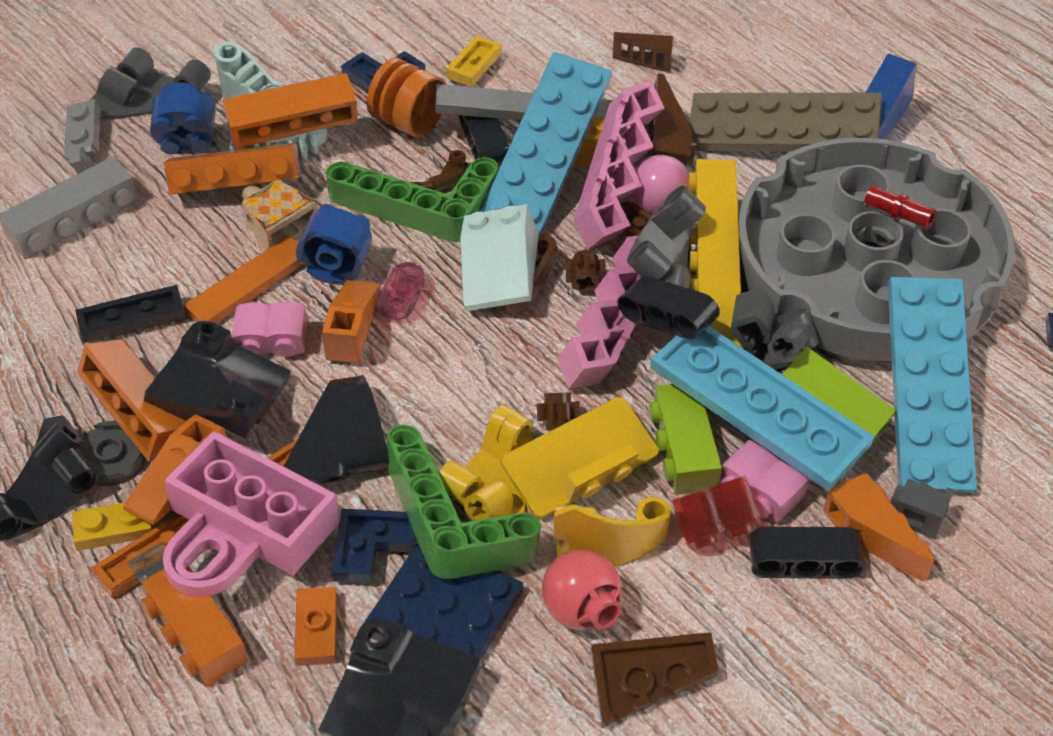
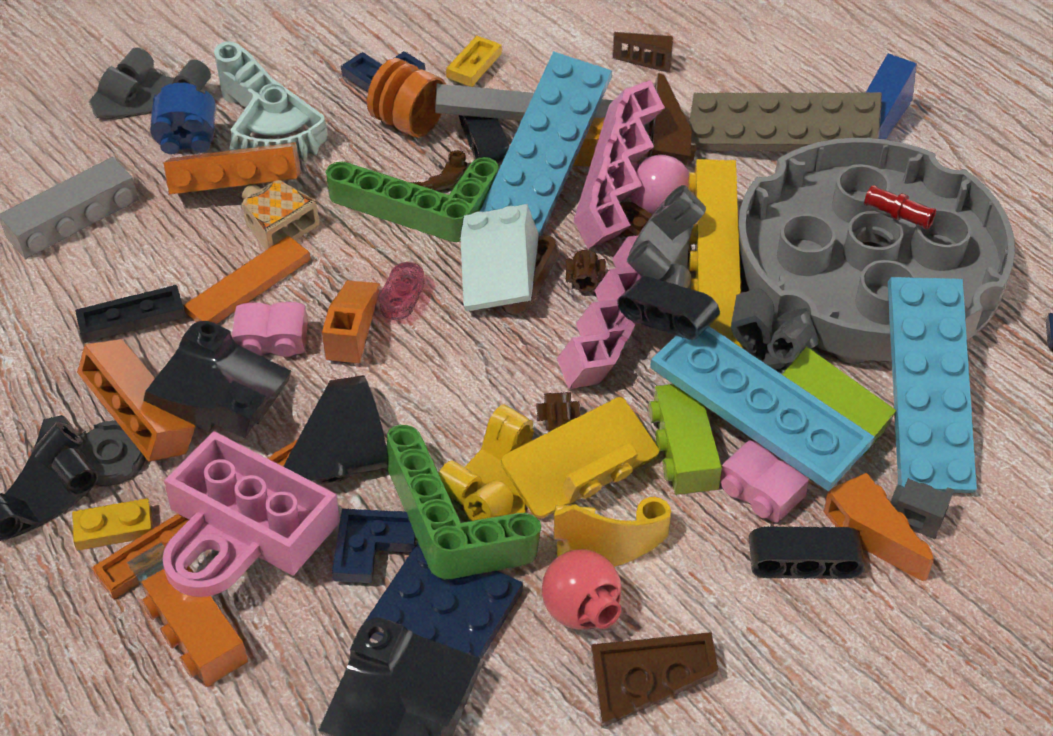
light grey hinge [64,99,101,174] -> none
orange slope [123,414,225,525] -> none
orange brick [223,73,358,148] -> none
orange plate [294,587,337,665] -> none
blue brick [296,204,372,284] -> none
clear red brick [670,476,761,549] -> none

